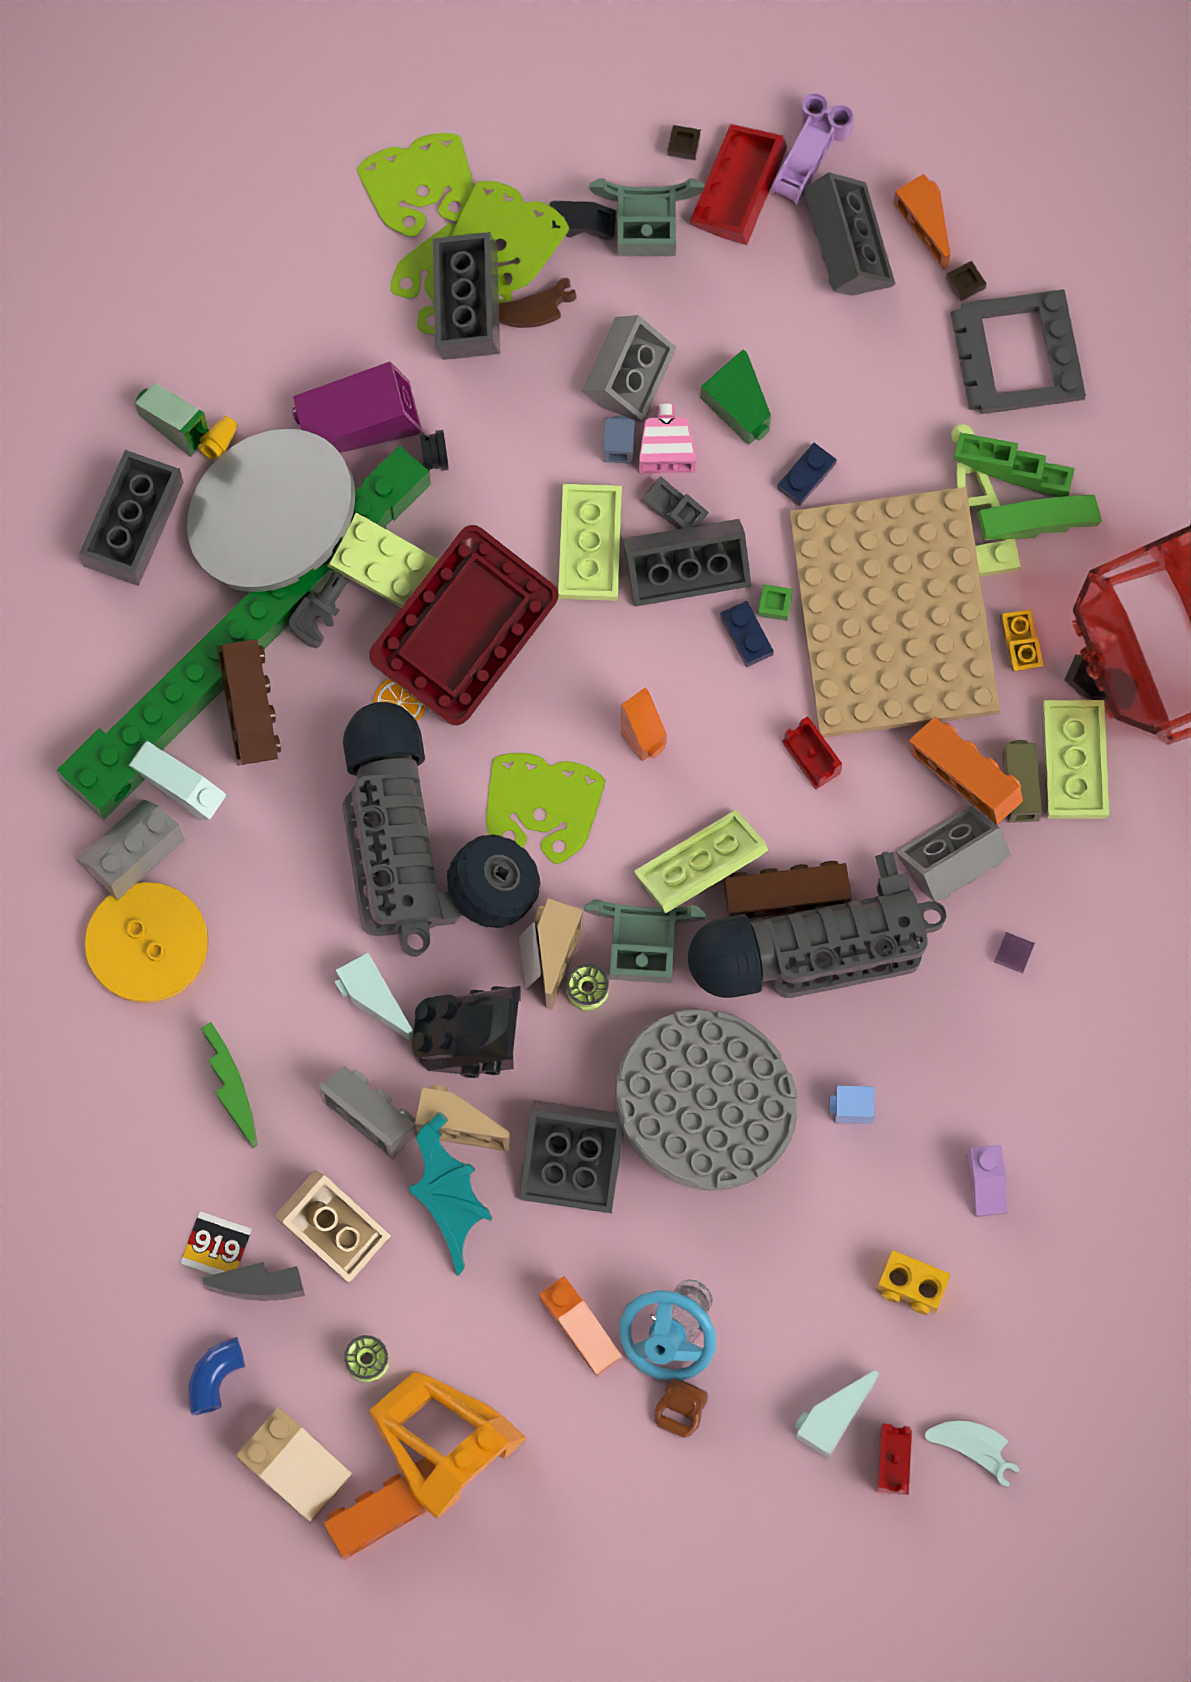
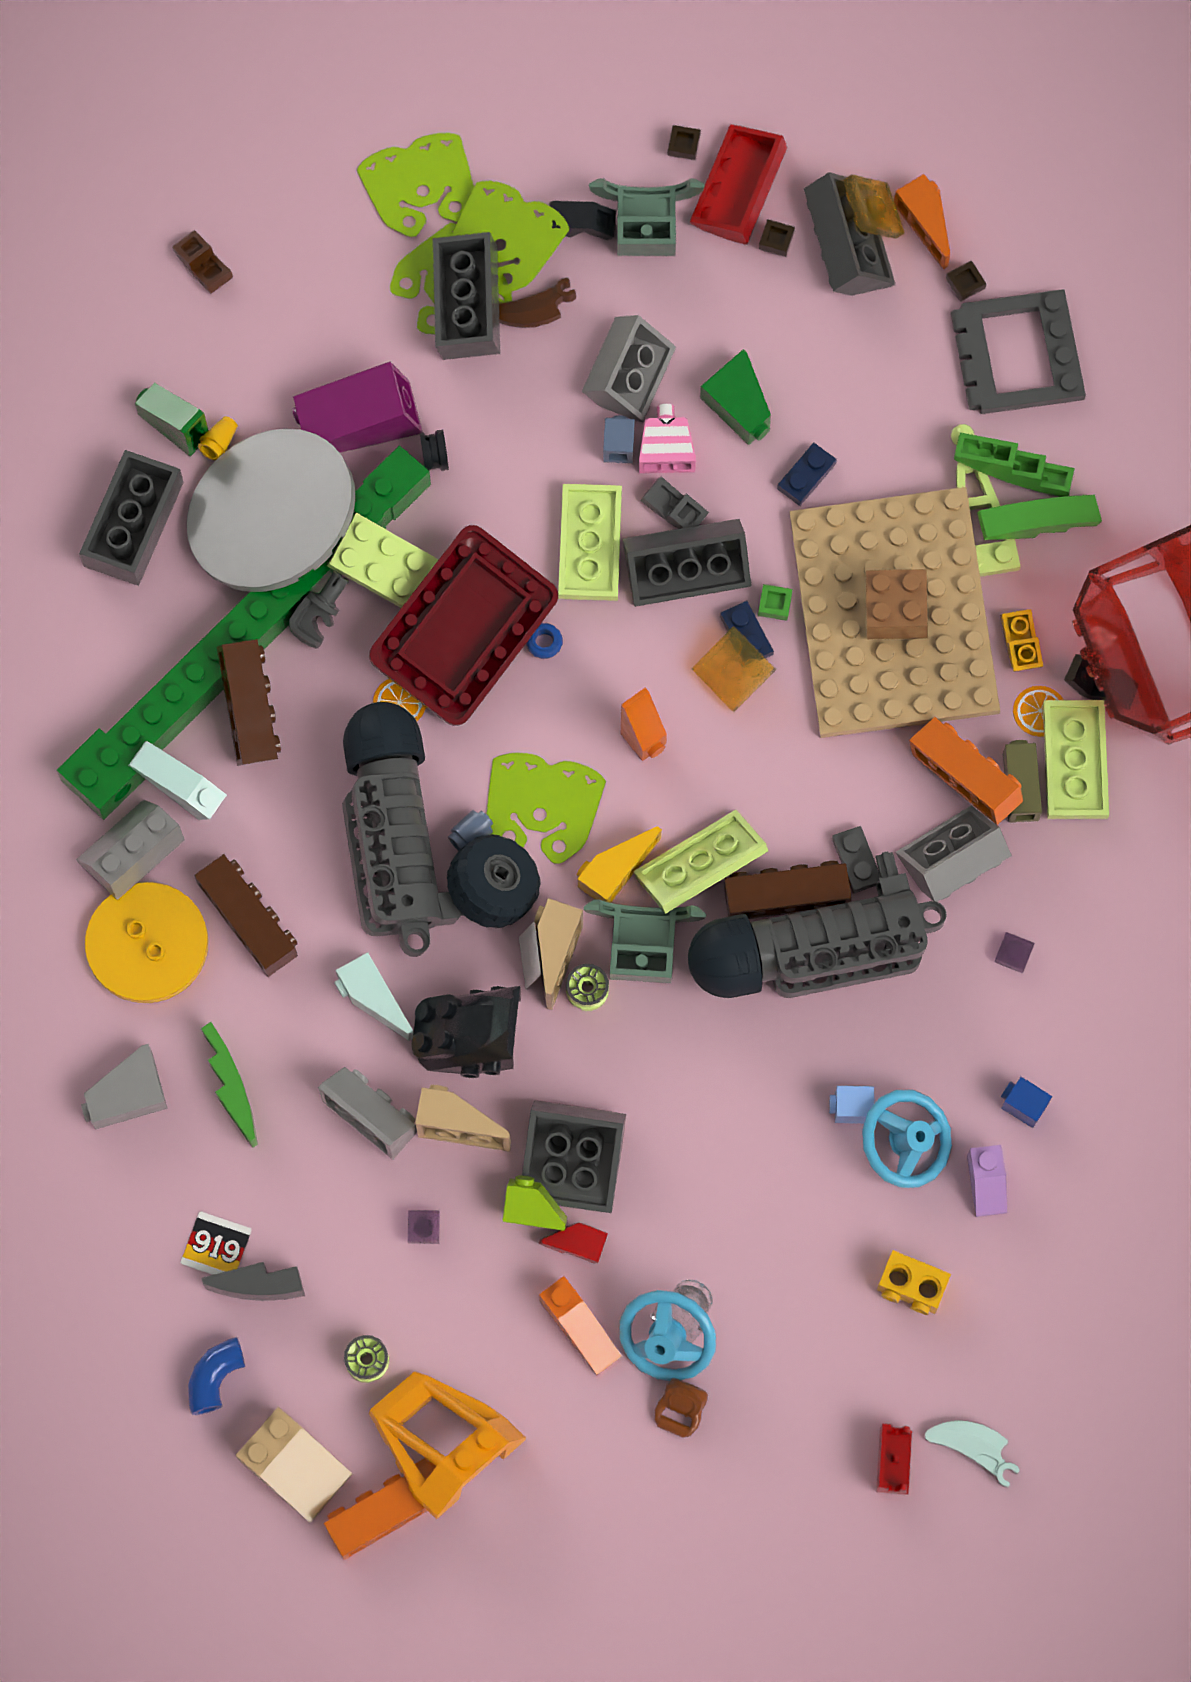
tan slope [274,1169,391,1283] -> none
teal animal [409,1112,493,1276] -> none
light grey tile [615,1009,797,1191] -> none
lavender piece [771,93,854,205] -> none
red hinge [782,716,842,790] -> none
light aqua slope [794,1370,880,1459] -> none
none -> light grey slope [81,1044,168,1129]
none -> reddish brown slope [172,230,233,294]
none -> reddish brown brick [194,854,298,977]
none -> clear purple plate [408,1210,440,1244]
none -> sand blue brick [448,810,493,851]
none -> lime slope [502,1175,568,1231]
none -> blue piece [526,623,563,659]
none -> red slope [538,1223,608,1264]
none -> yellow slope [576,826,662,903]
none -> clear yellow plate [692,626,777,712]
none -> dark brown plate [759,219,795,257]
none -> dark grey plate [832,826,881,894]
none -> clear yellow plate [843,174,905,239]
none -> medium azure piece [862,1090,952,1188]
none -> medium nougat brick [866,569,928,639]
none -> blue brick [1001,1077,1053,1128]
none -> light orange sticker [1013,686,1064,737]

